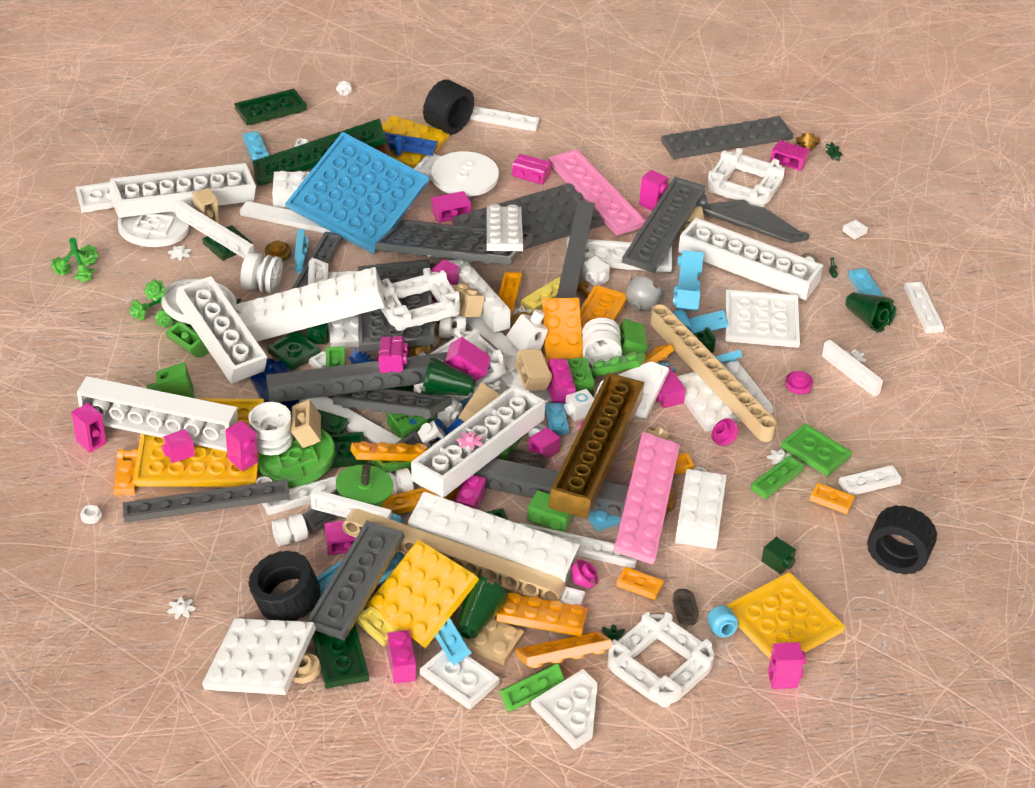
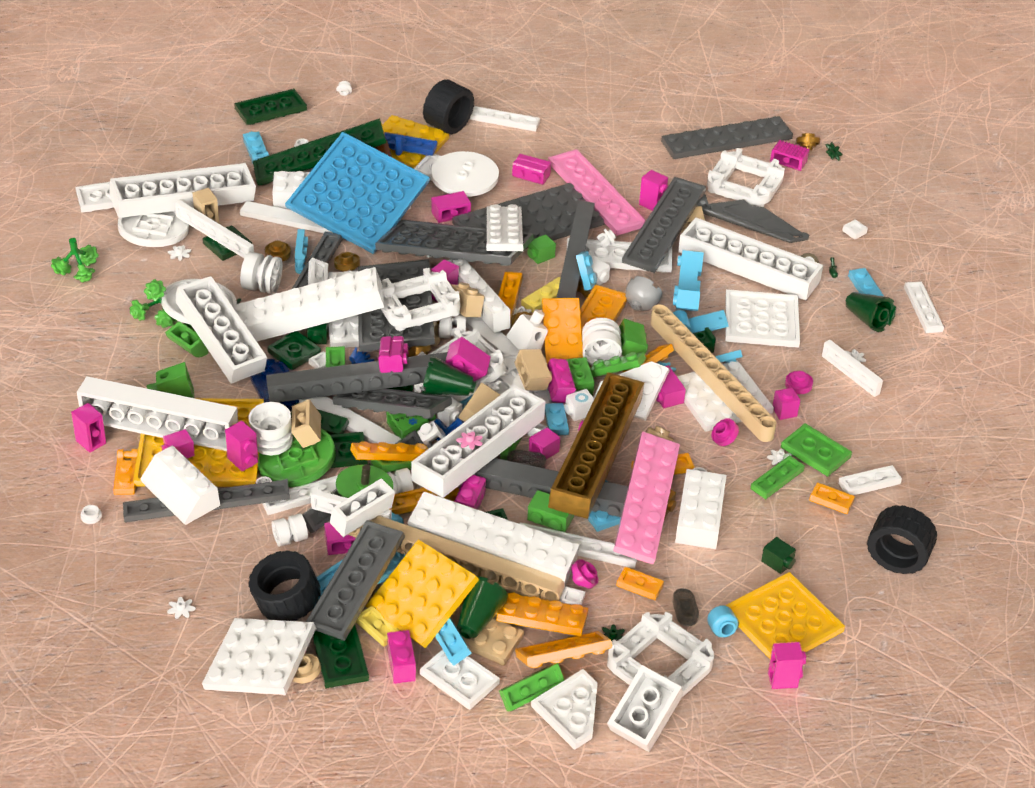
none -> white slope [141,445,220,525]
none -> white brick [330,478,395,537]
none -> pearl gold plate [334,252,360,272]
none -> bright green brick [527,234,556,264]
none -> medium azure plate [576,251,597,290]
none -> white plate [597,228,616,248]
none -> white brick [607,665,683,752]
none -> dark pink brick [773,387,800,420]

